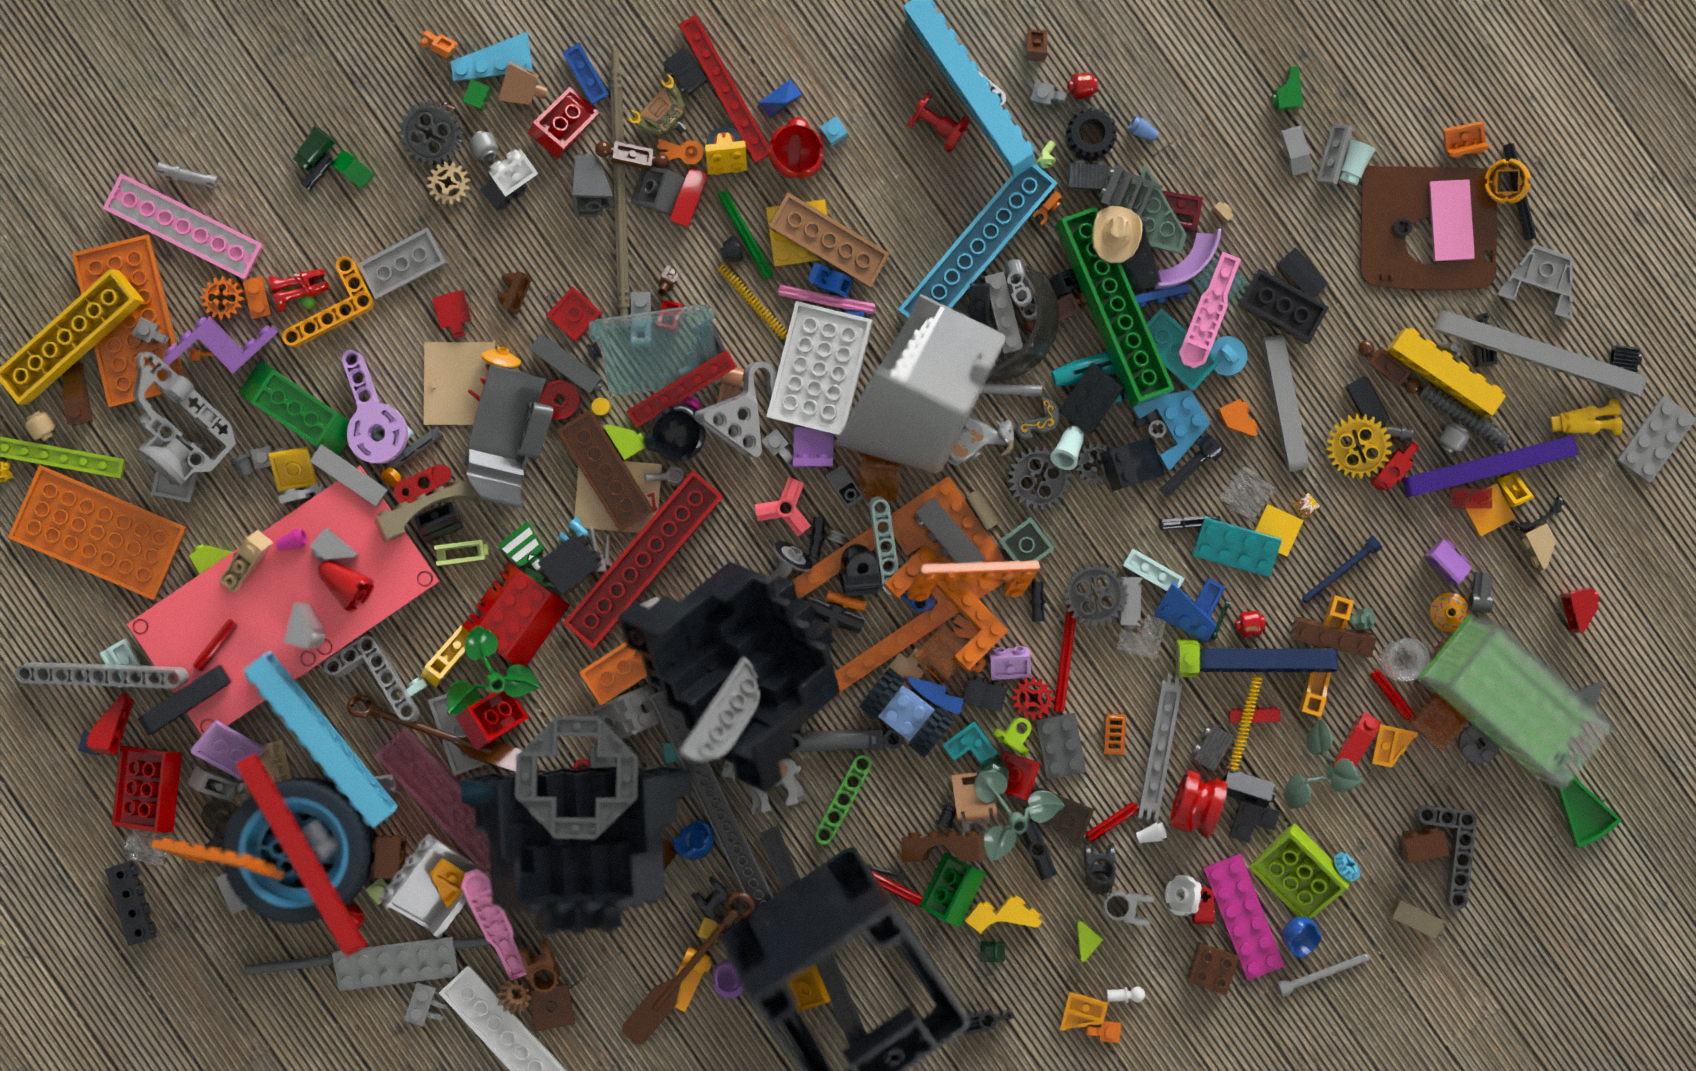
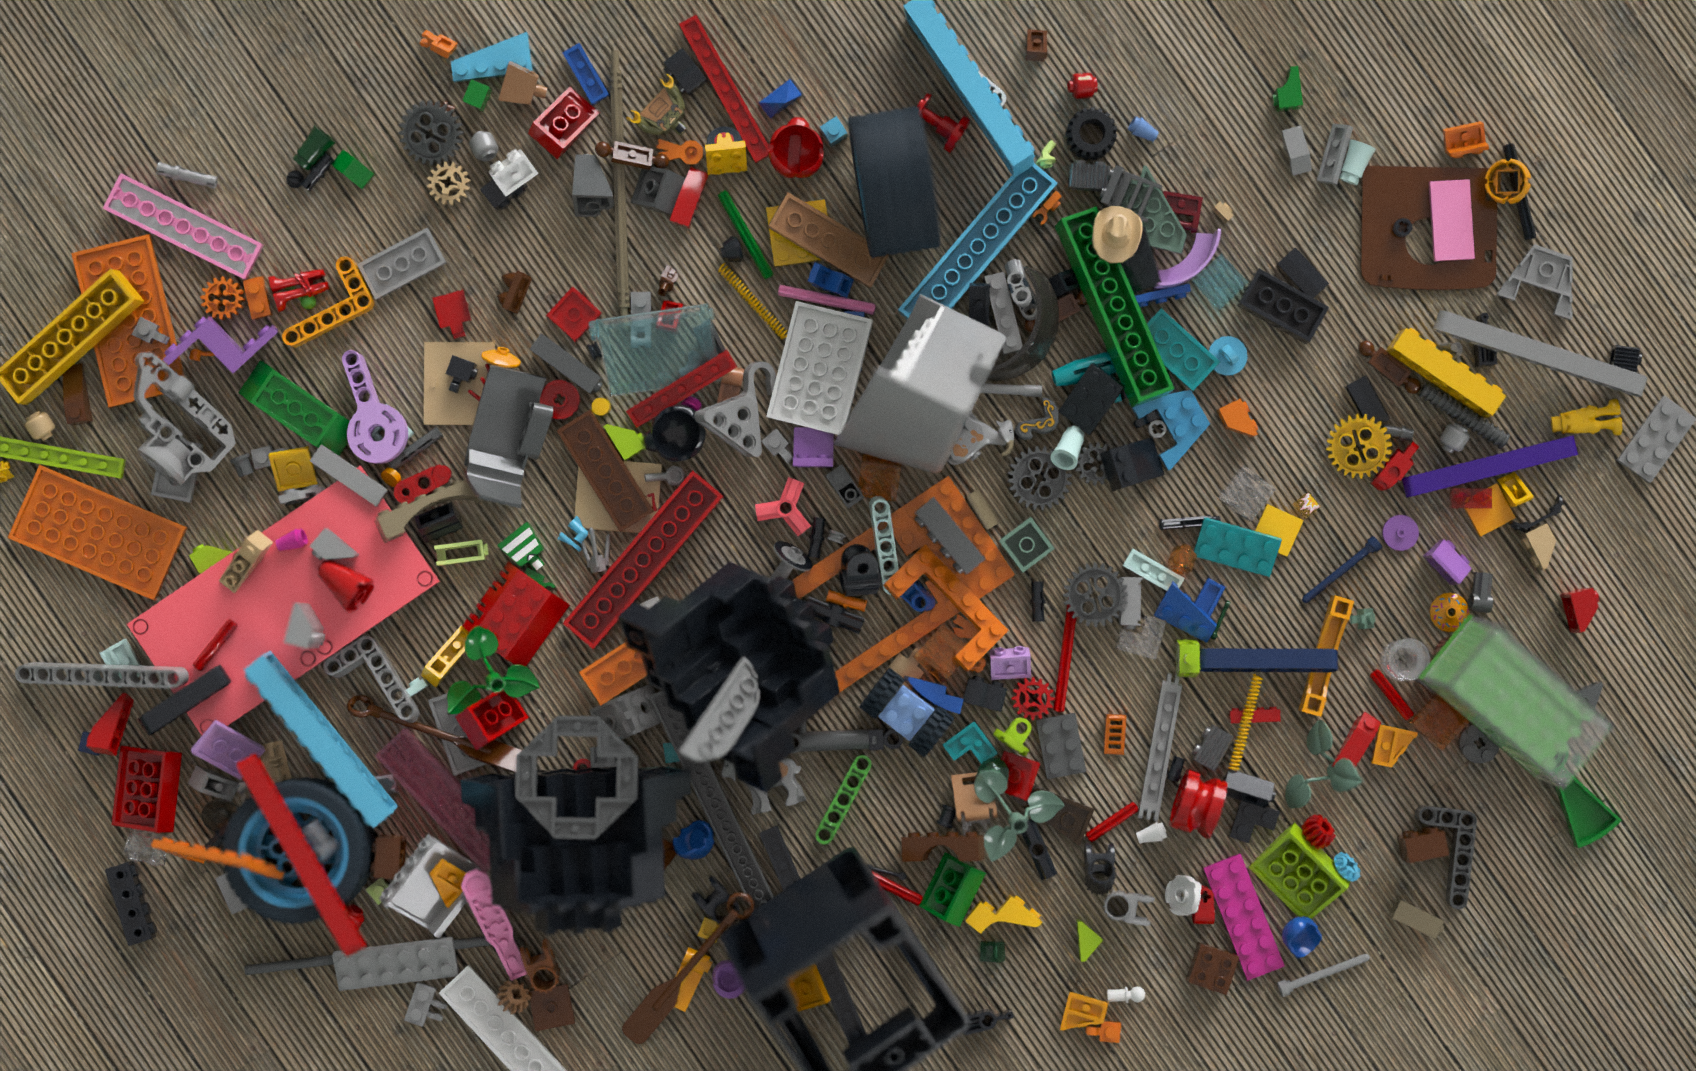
black slope [538,533,603,595] -> none
orange plate [907,561,1040,601] -> none
light grey plate [1030,81,1067,106] -> none
black piece [1159,435,1223,498] -> none
bright pink piece [1178,252,1241,369] -> none
red head [1235,611,1265,638] -> none
light grey beam [1262,334,1309,472] -> none
reddish brown arch [1290,616,1376,658] -> none
none -> black piece [286,170,304,188]
none -> black brick [445,355,479,394]
none -> black wheel [848,106,940,258]
none -> black pin [1166,756,1186,782]
none -> clear orange head [1168,544,1197,575]
none -> red gear [1301,814,1336,849]
none -> medium lavender piece [1382,515,1419,551]

